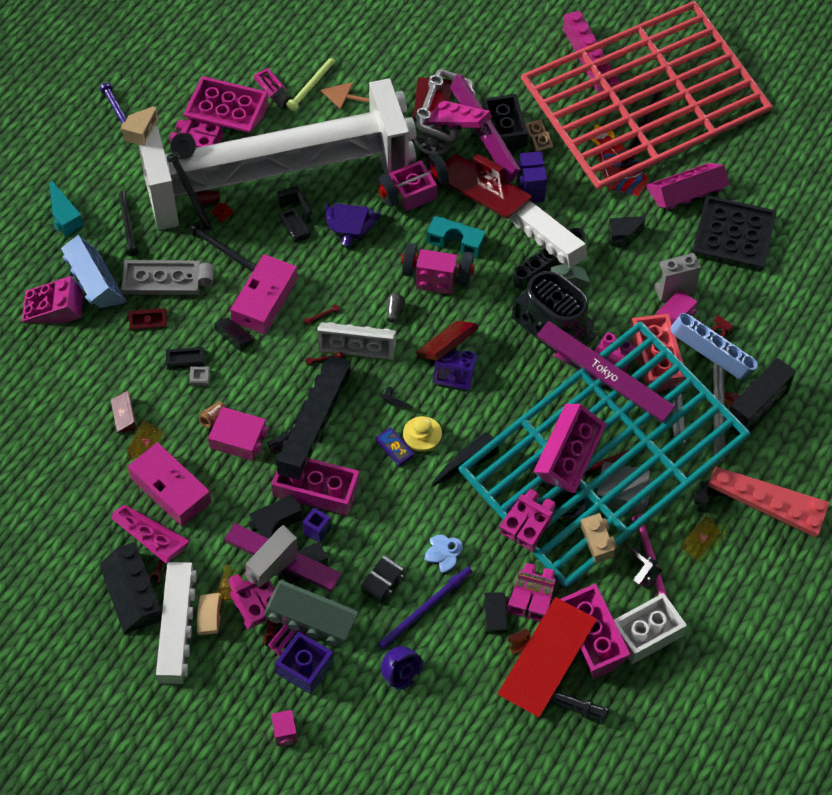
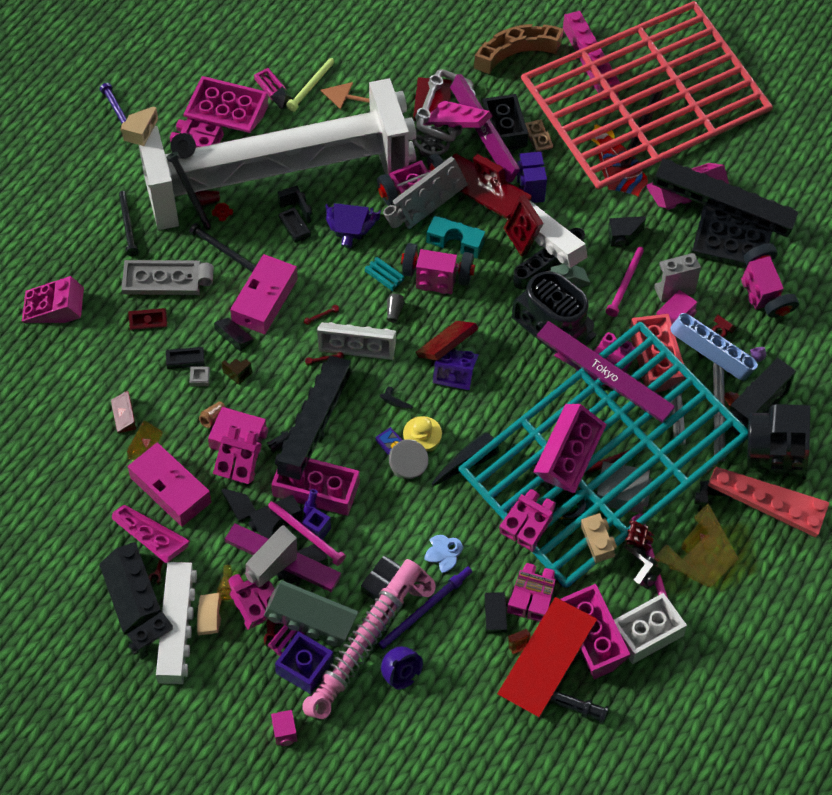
teal slope [49,181,83,236] -> none
light blue slope [61,235,127,308] -> none
none -> black bracket [127,612,173,660]
none -> dark pink hips [213,425,261,484]
none -> black slope [221,489,256,522]
none -> dark brown panel [222,359,252,385]
none -> dark pink bar [268,501,346,566]
none -> dark purple bar [302,489,318,524]
none -> bright pink piece [303,559,436,719]
none -> teal tile [365,257,404,291]
none -> light grey hinge [383,156,468,229]
none -> light grey tile [389,439,428,479]
none -> medium nougat brick [474,24,564,74]
none -> dark red tile [503,195,544,256]
none -> dark pink bar [606,247,644,317]
none -> dark red arm [625,521,654,552]
none -> black brick [652,159,798,238]
none -> clear yellow wing [653,504,739,588]
none -> brick [741,243,799,318]
none -> black brick [747,404,810,480]
none -> medium lavender hinge [750,347,766,362]

